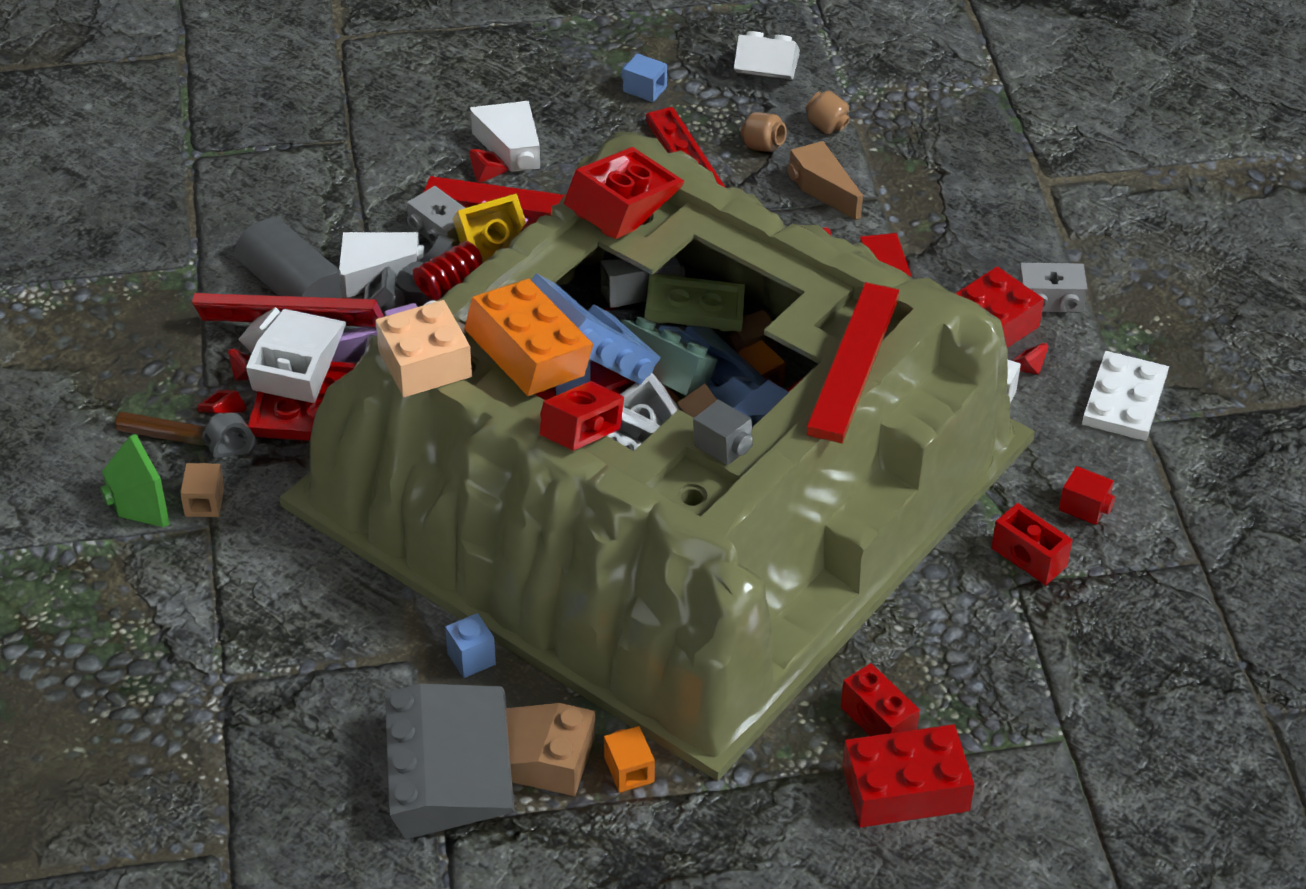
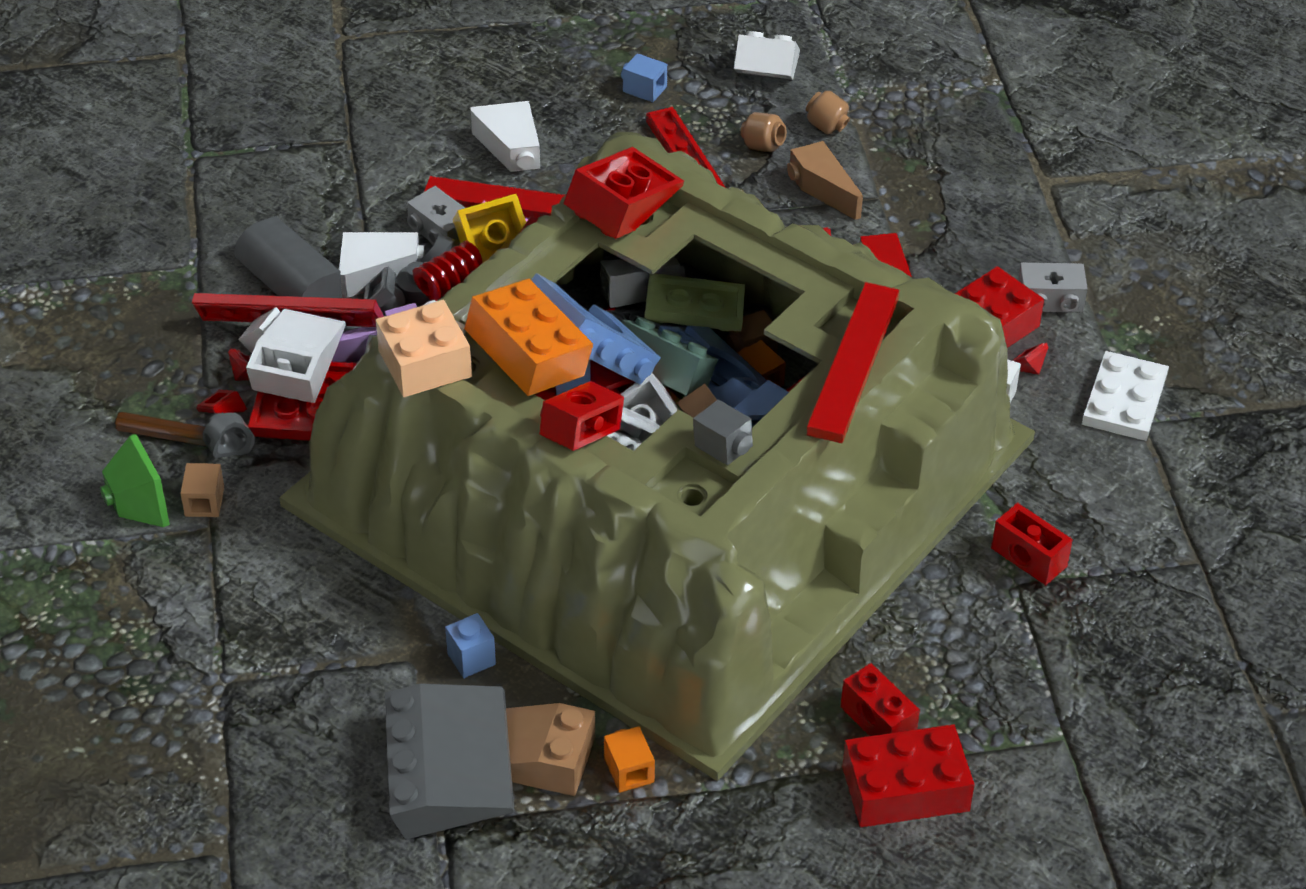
red slope [469,149,509,182] -> none
red brick [1059,466,1116,525] -> none

